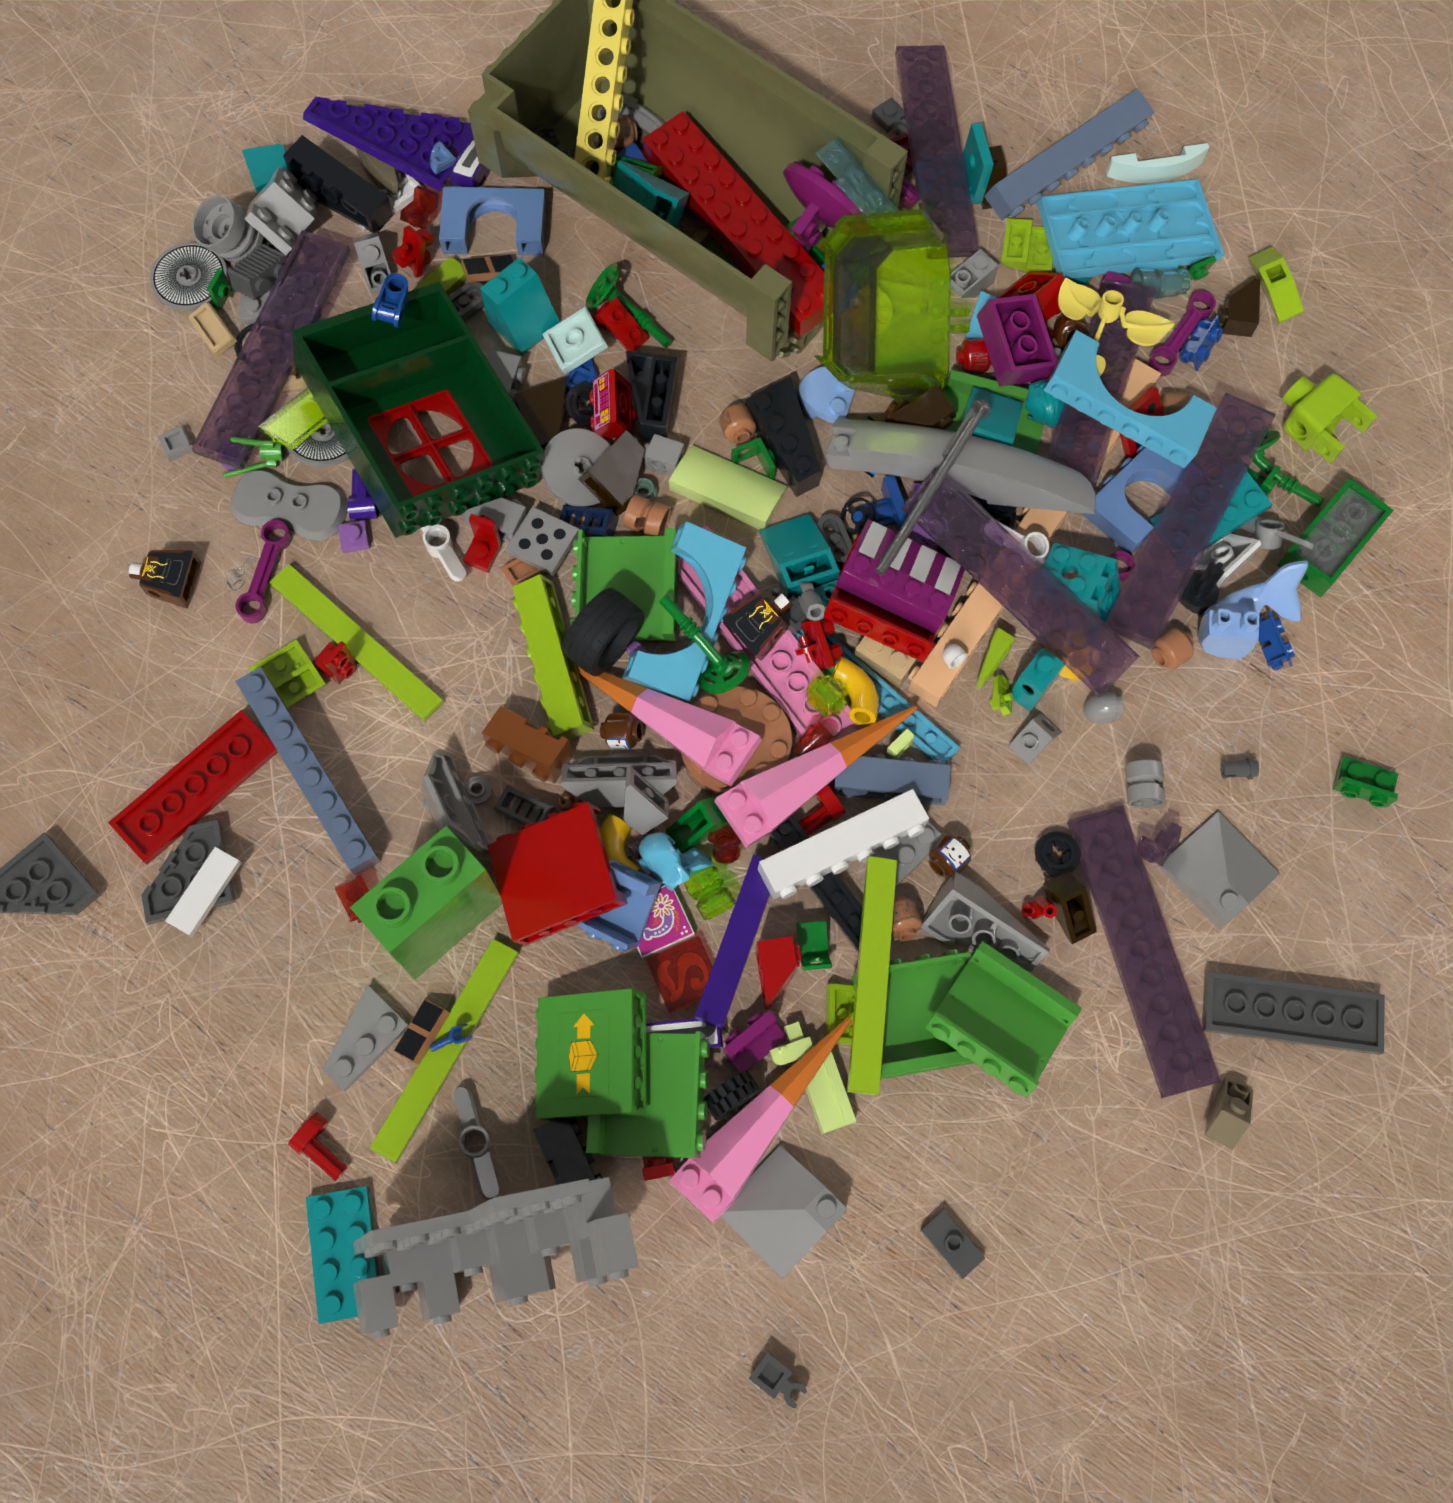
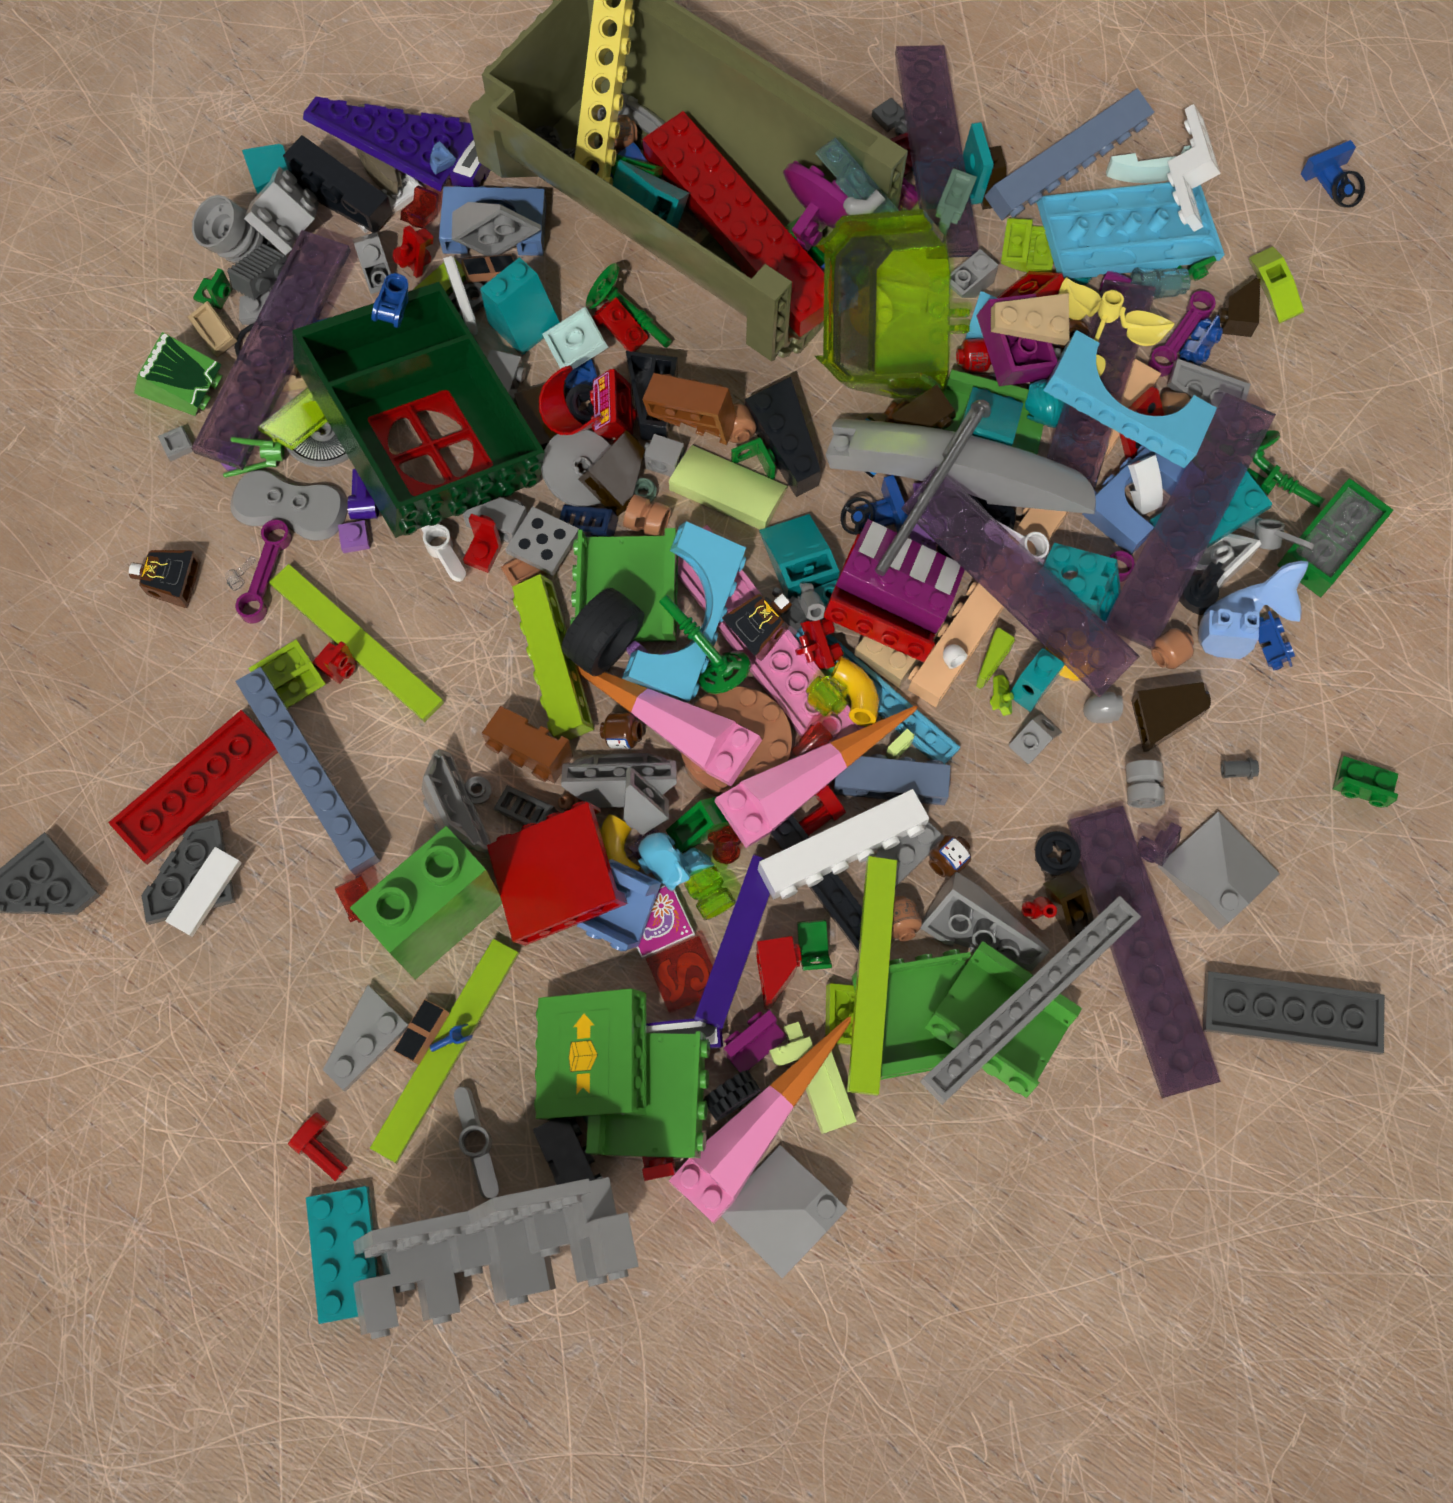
piece [150,243,228,311] -> none
dark grey plate [749,1352,807,1408] -> none
light blue slope [796,366,859,425] -> none
dark grey plate [817,514,852,566] -> none
dark grey plate [920,1210,985,1279] -> none
dark tan slope [1205,1076,1253,1150] -> none
lime piece [1282,373,1378,464] -> none
none -> slope [134,332,223,416]
none -> white tile [443,256,478,335]
none -> light grey slope [452,202,541,256]
none -> red piece [539,365,602,435]
none -> dark orange wedge [642,373,737,445]
none -> light grey arm [843,189,886,218]
none -> light grey plate [920,896,1141,1105]
none -> sand green hinge [935,168,977,235]
none -> tan wing [991,293,1069,346]
none -> white slope [1128,455,1163,516]
none -> dark brown slope [1131,682,1211,752]
none -> white bracket [1167,104,1220,232]
none -> light grey wing [1167,359,1251,434]
none -> blue piece [1301,140,1365,208]

